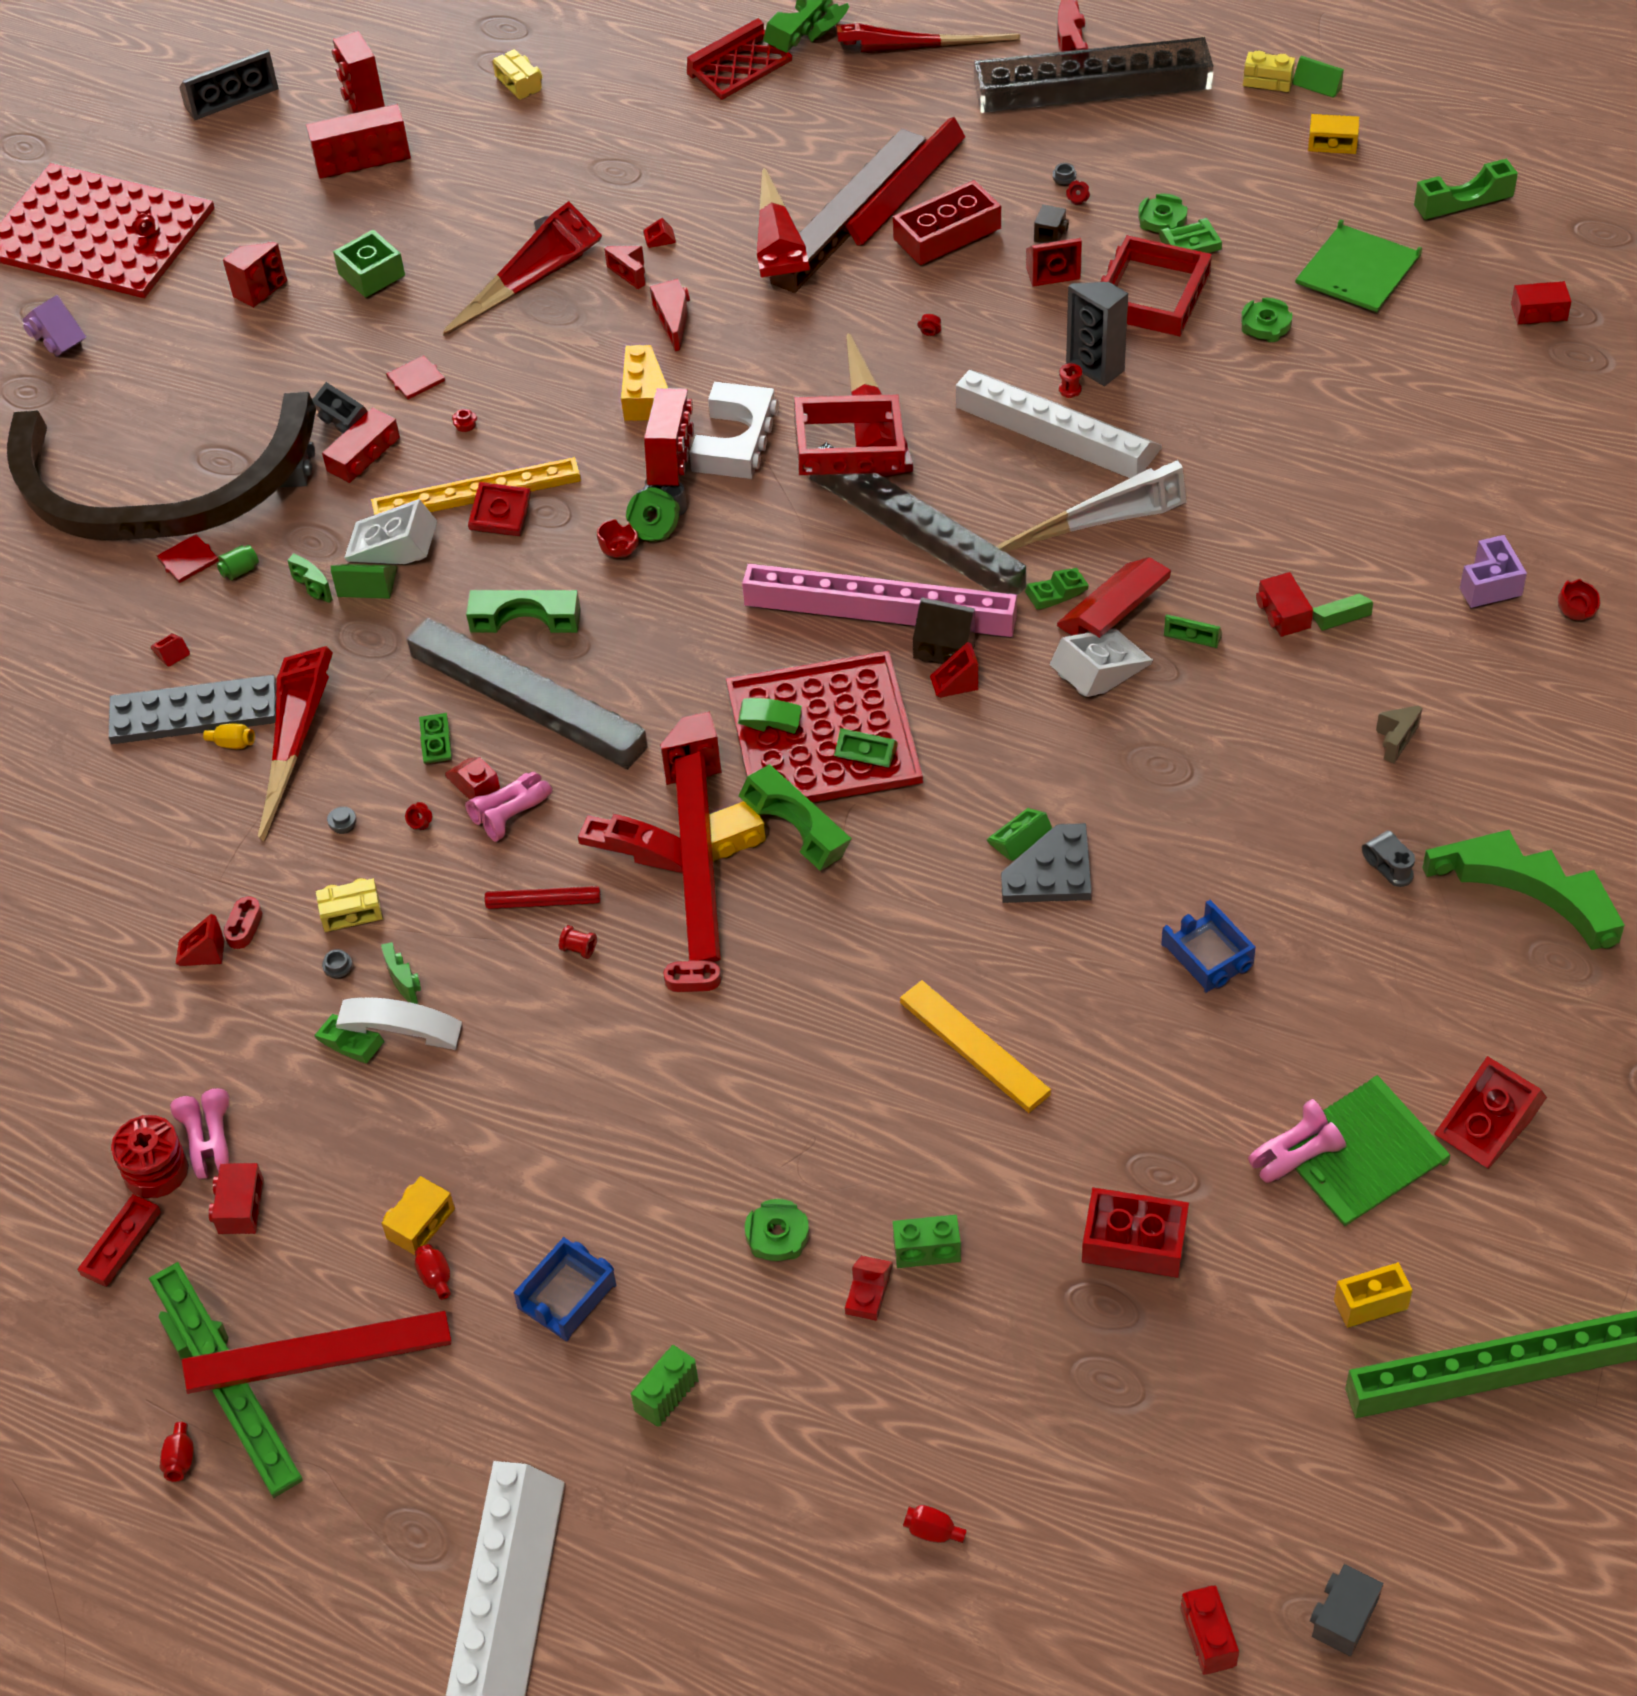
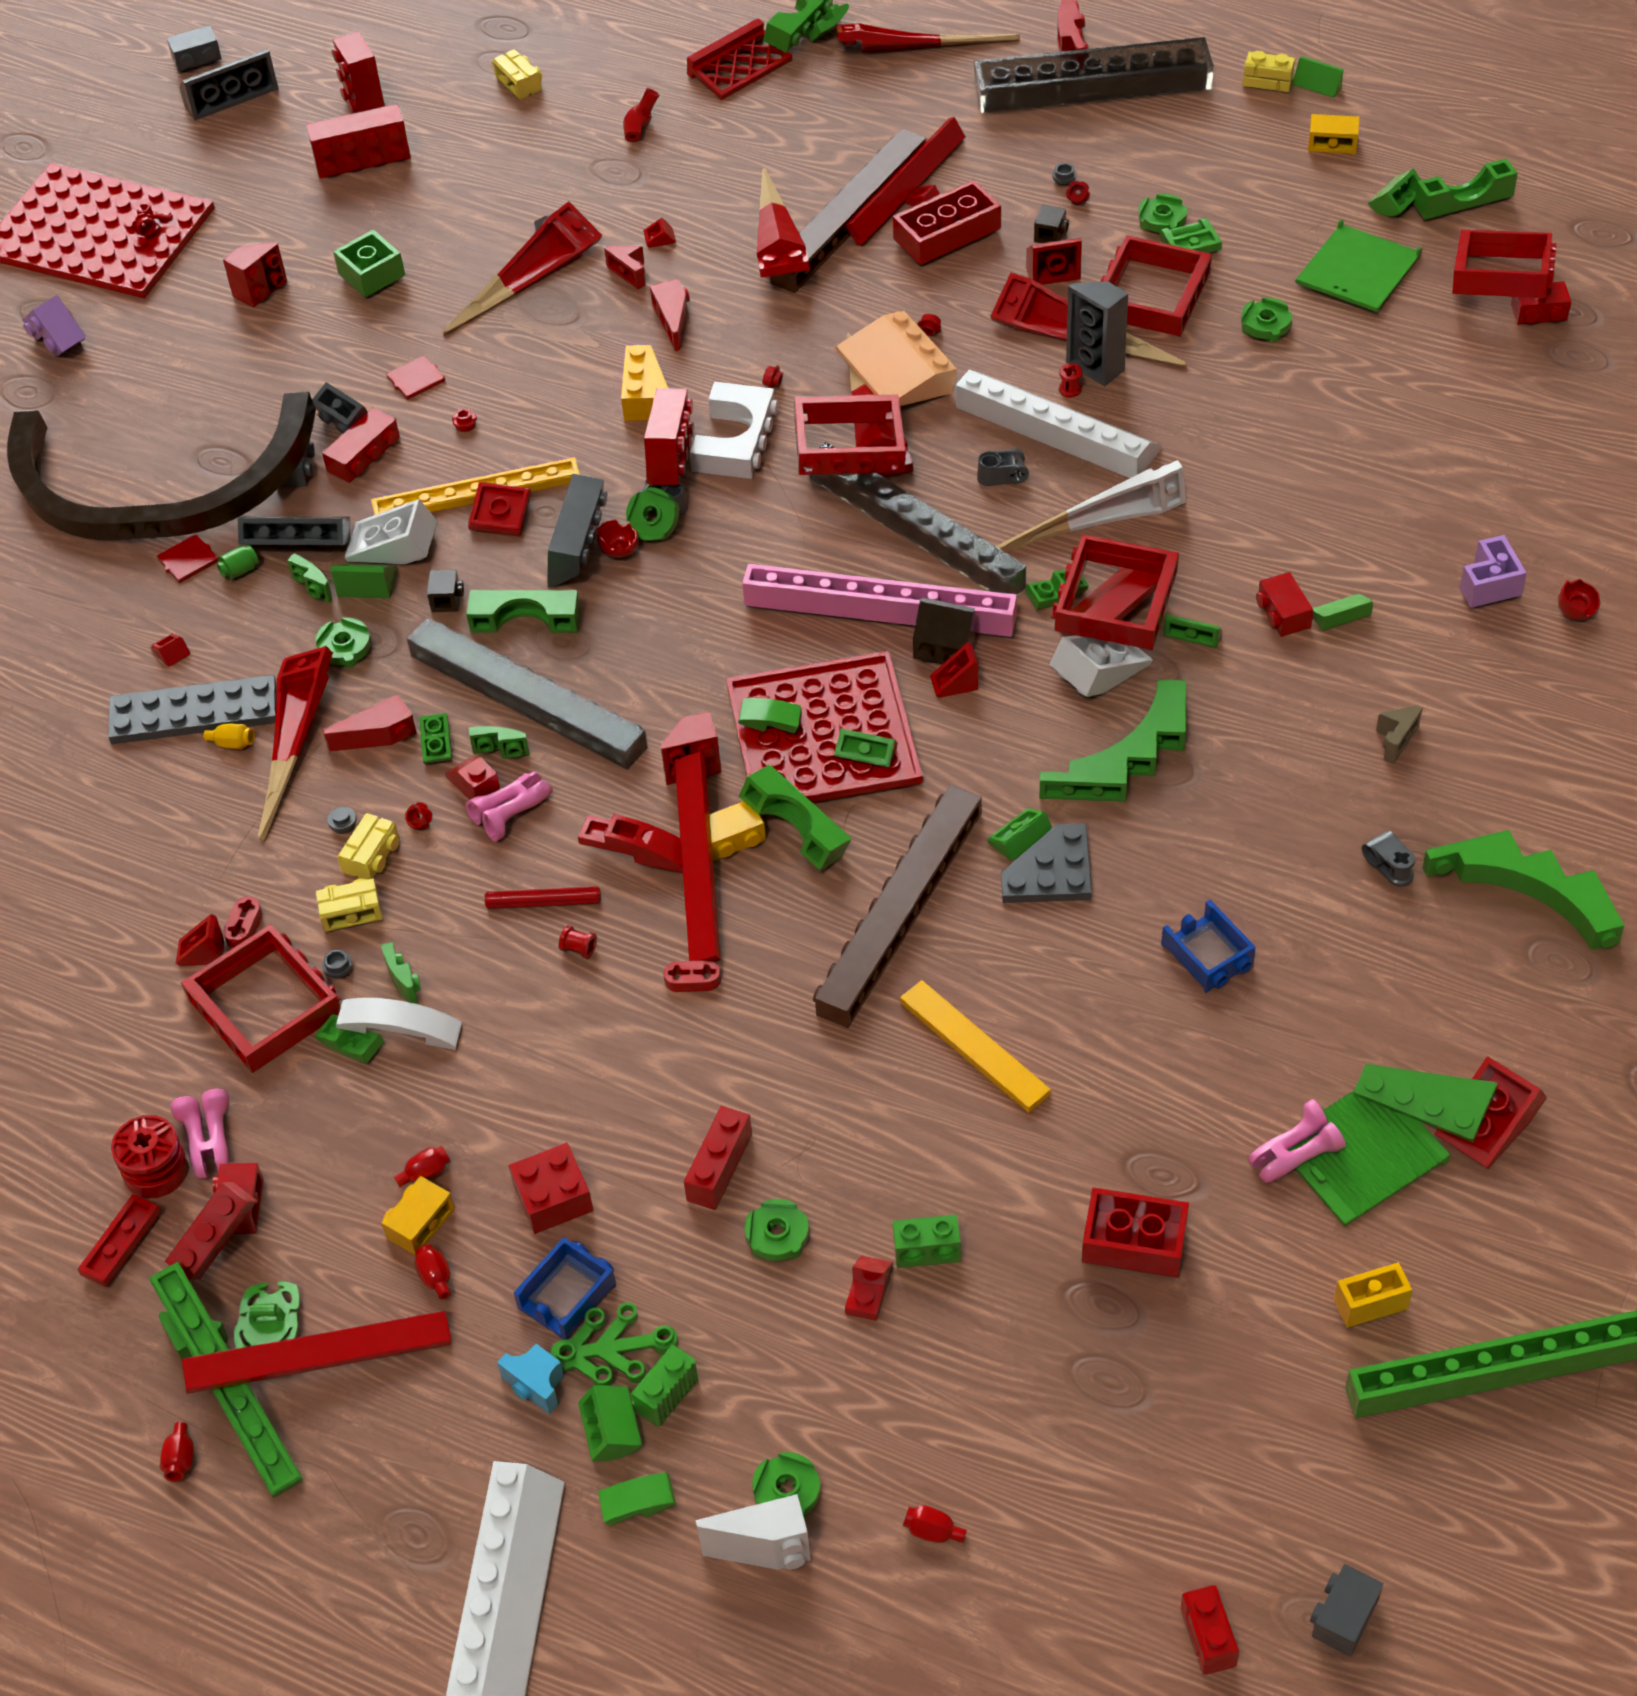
none -> red hand [137,203,173,221]
none -> red brick [164,1182,257,1281]
none -> dark grey brick [167,25,222,72]
none -> red window [181,924,341,1073]
none -> bright green shield [234,1281,300,1349]
none -> dark grey brick [238,516,350,545]
none -> bright green plate [316,618,372,668]
none -> red slope [323,694,417,752]
none -> light yellow brick [337,813,400,880]
none -> red plant [394,1146,451,1188]
none -> dark brown brick [427,570,464,612]
none -> bright green slope [469,726,530,759]
none -> medium azure brick [497,1344,564,1415]
none -> red brick [508,1142,594,1234]
none -> dark grey slope [547,474,608,587]
none -> bright green plant [550,1302,678,1386]
none -> bright green brick [578,1385,642,1462]
none -> bright green slope [598,1472,676,1526]
none -> red arm [623,88,660,142]
none -> red brick [683,1105,752,1211]
none -> white slope [696,1494,811,1570]
none -> bright green plate [752,1452,821,1519]
none -> red plate [762,365,783,389]
none -> brick [813,785,982,1028]
none -> light nougat slope [836,311,957,406]
none -> red slope [905,185,940,207]
none -> dark grey piece [977,449,1029,486]
none -> red plate [990,272,1187,367]
none -> bright green arch [1039,679,1186,802]
none -> red window [1051,534,1179,650]
none -> bright green wing [1354,1064,1498,1143]
none -> bright green brick [1368,168,1422,216]
none -> red window [1452,229,1557,298]

